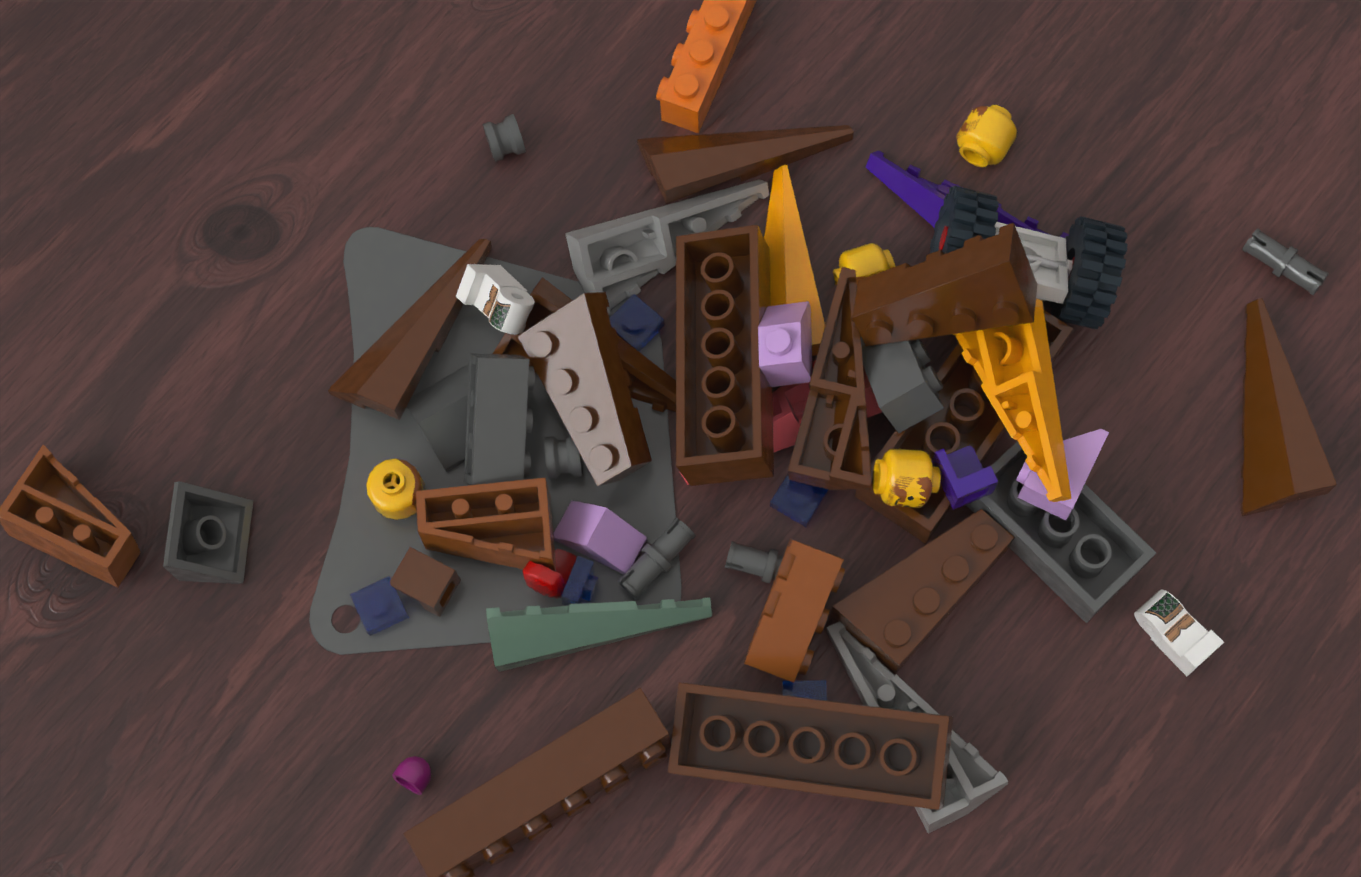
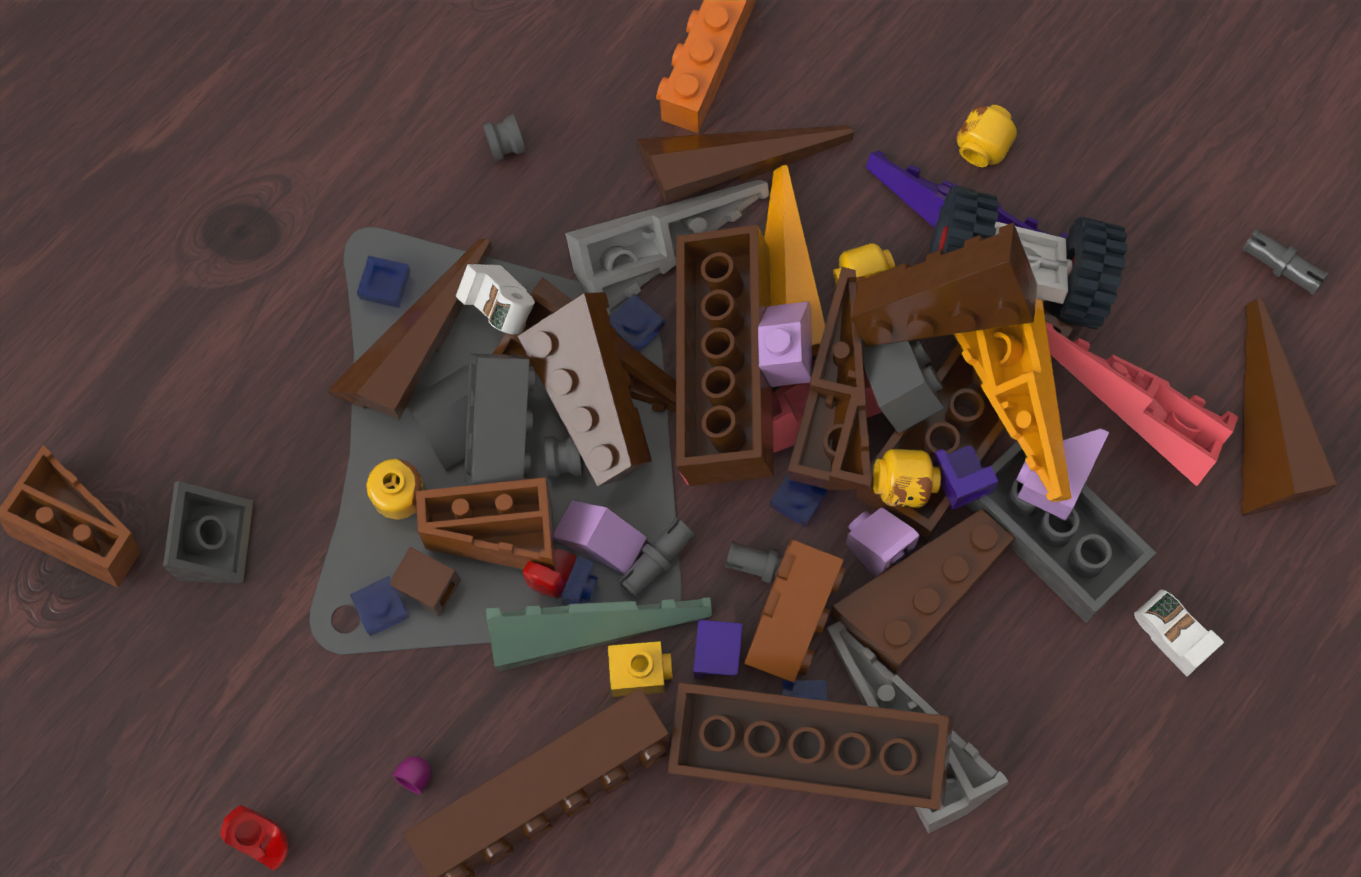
none -> red hair [220,805,288,871]
none -> clear blue plate [357,256,411,308]
none -> yellow brick [608,641,673,697]
none -> dark purple panel [693,620,742,680]
none -> lavender slope [846,507,919,578]
none -> coral wedge [1046,322,1238,486]

